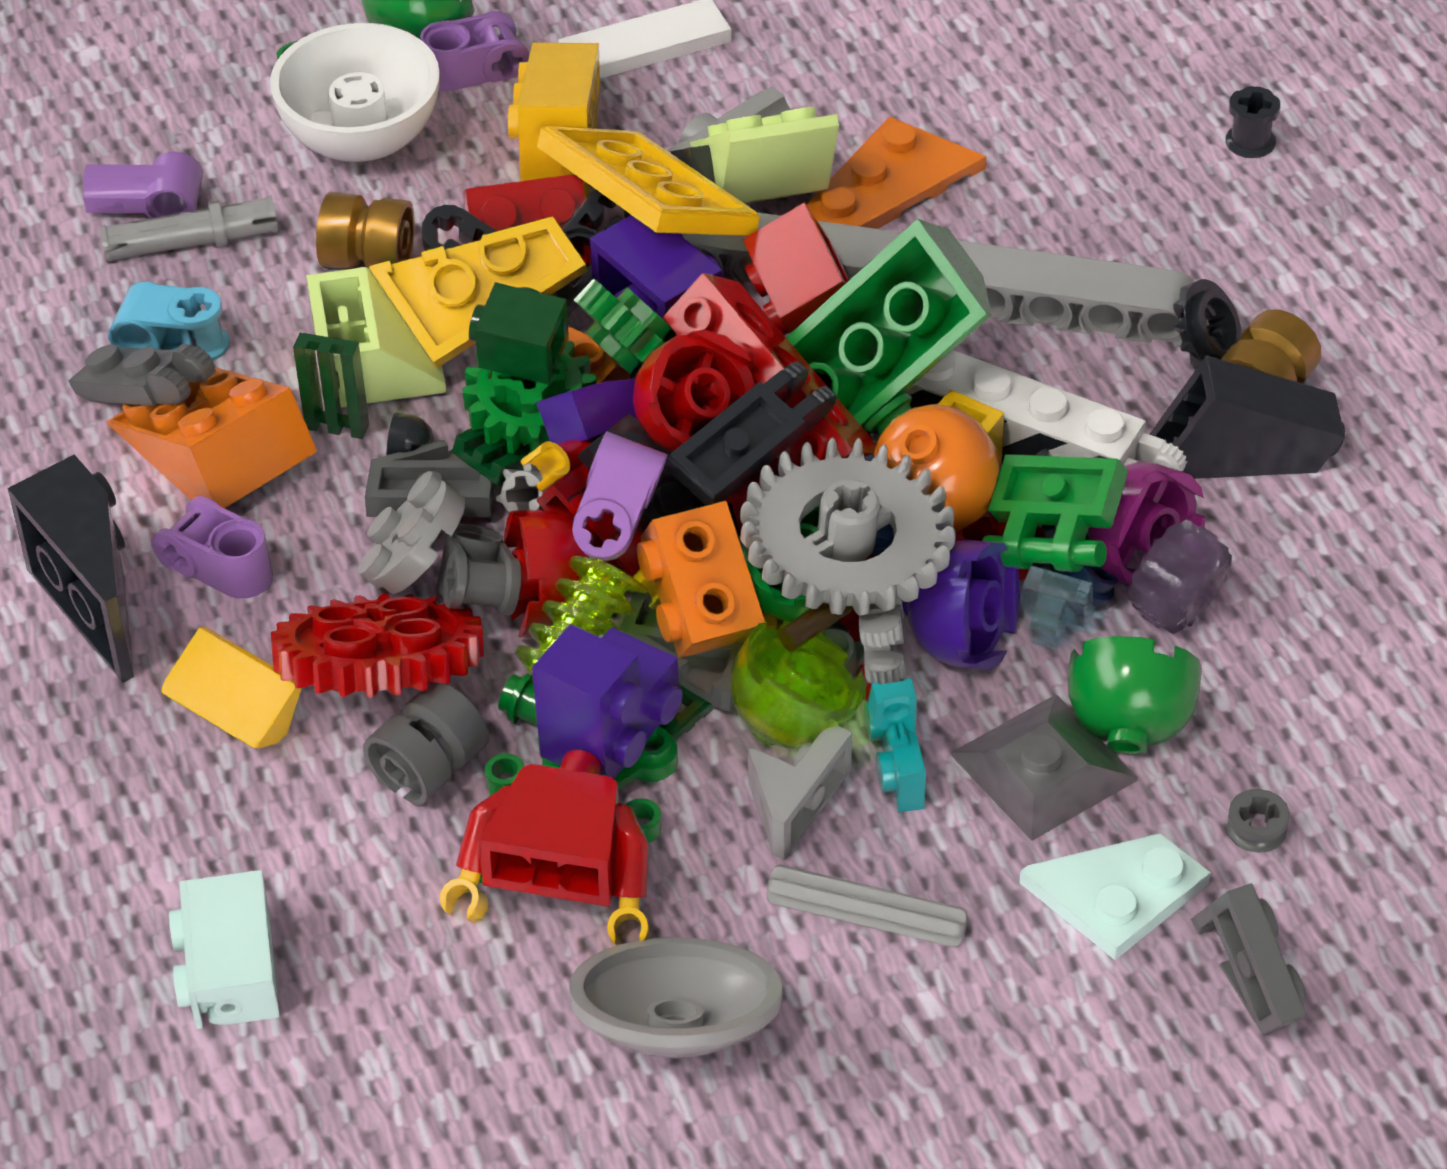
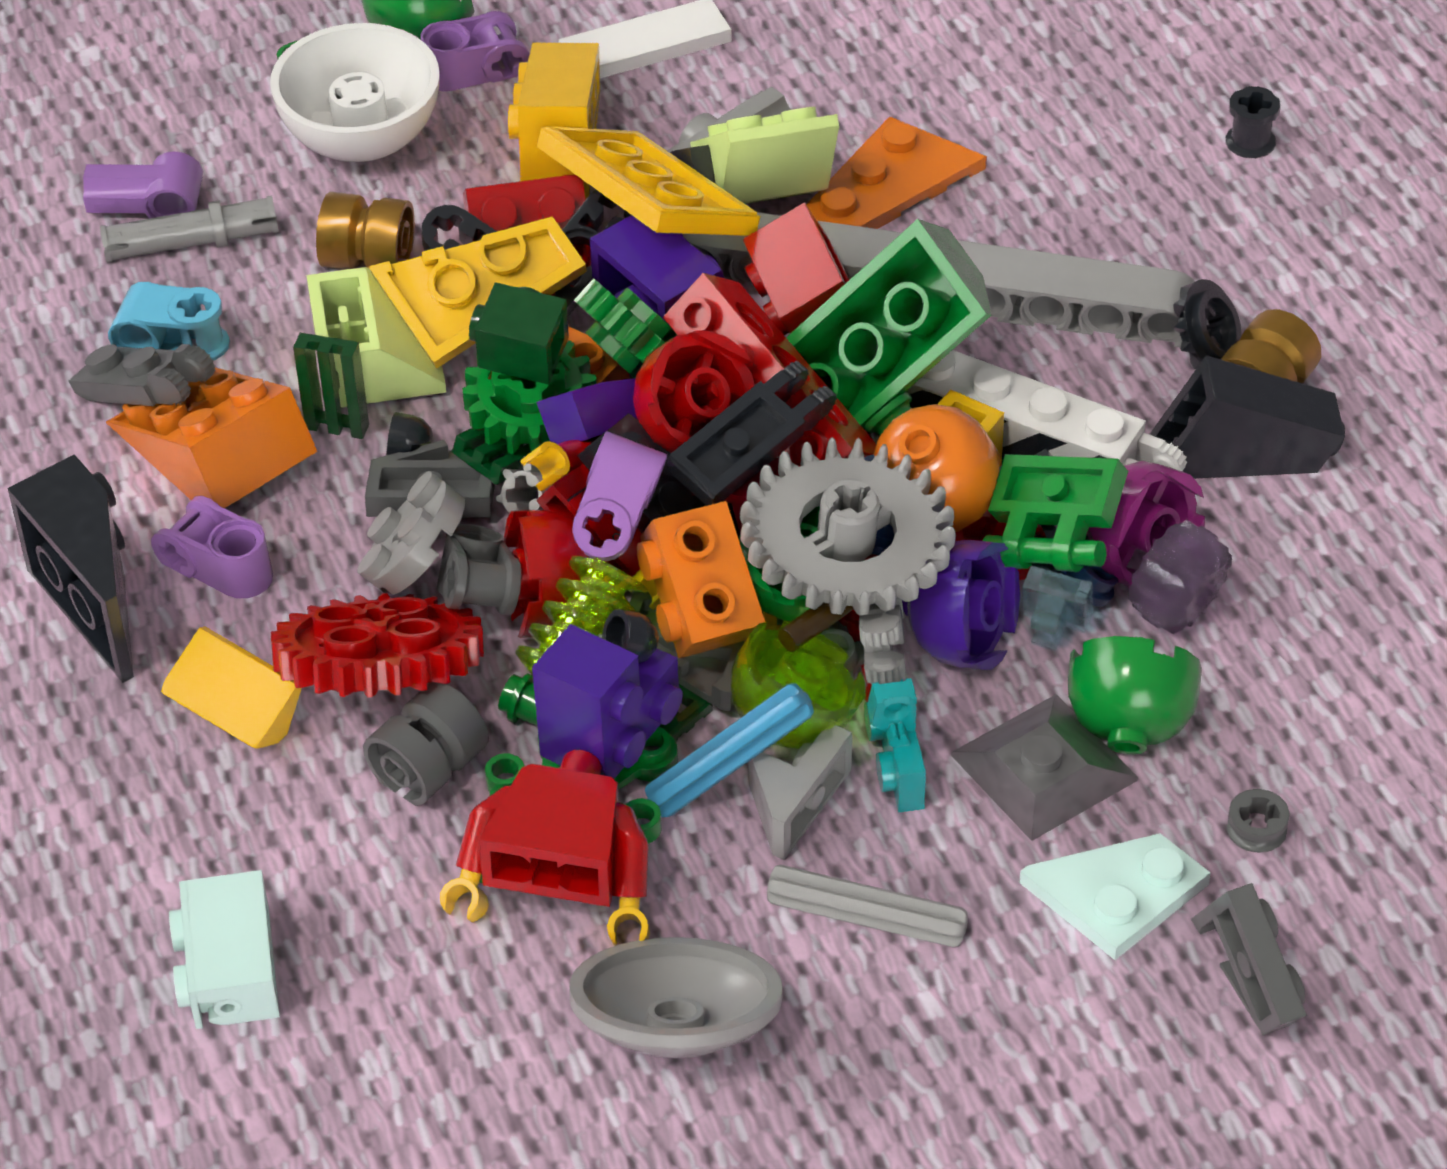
none -> black hinge [602,609,659,663]
none -> dark azure axle [645,683,814,818]

